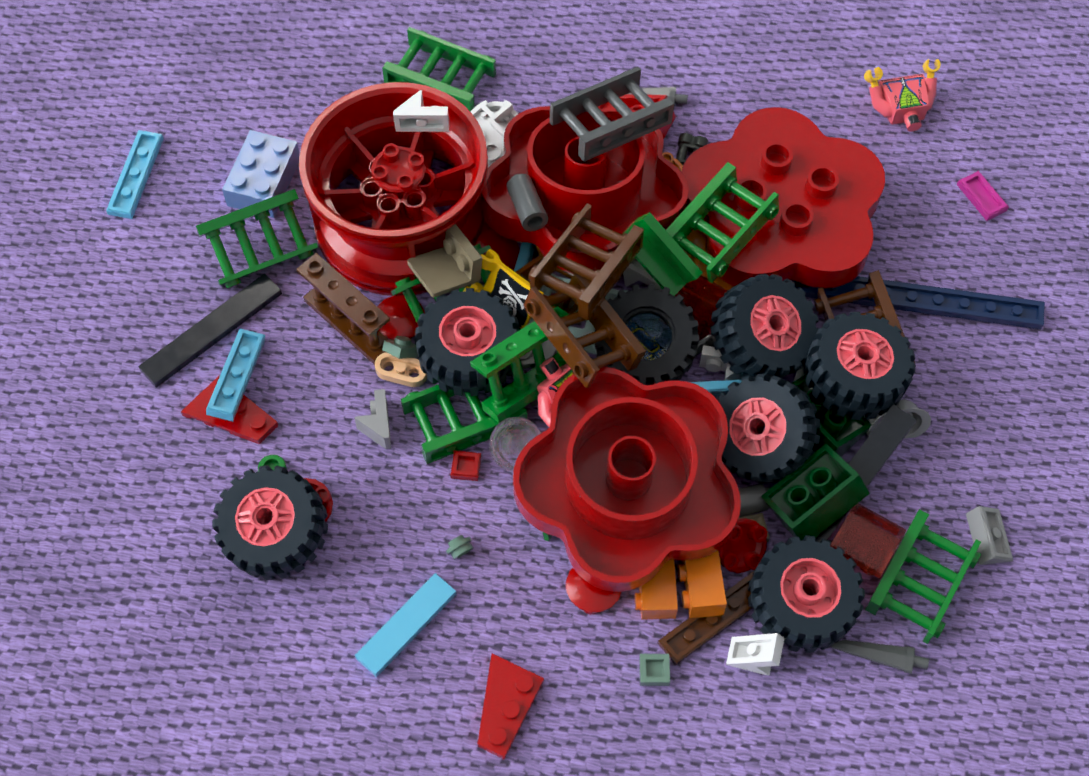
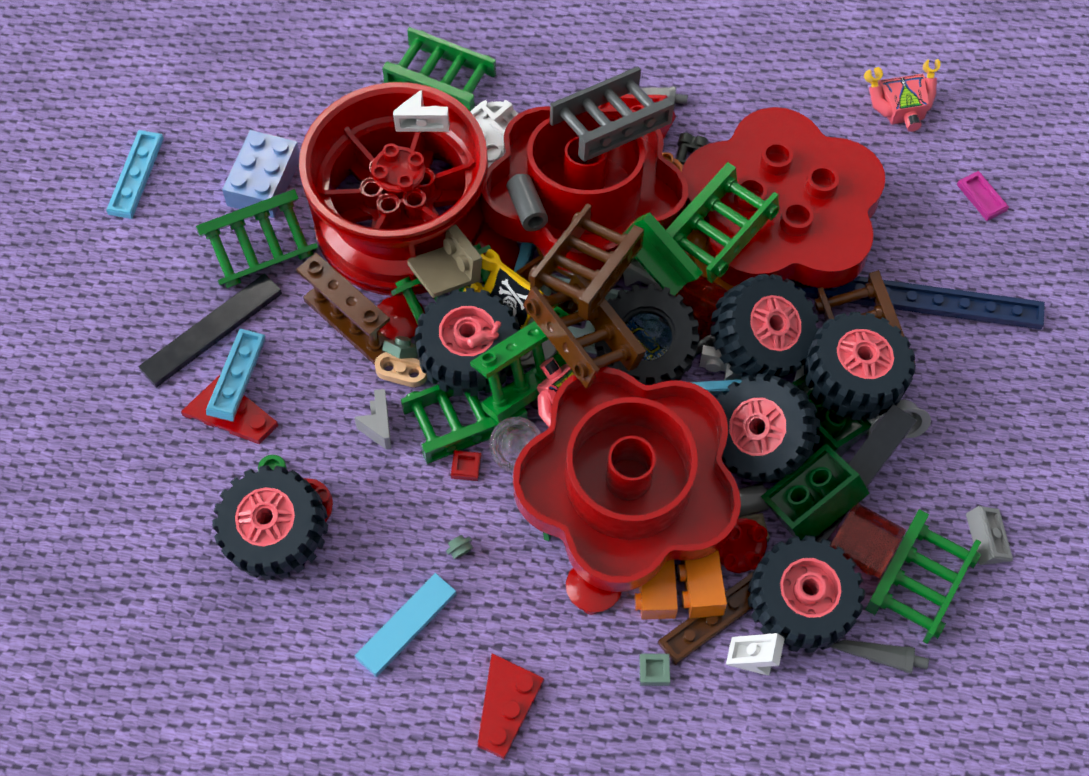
none -> coral piece [467,321,501,348]

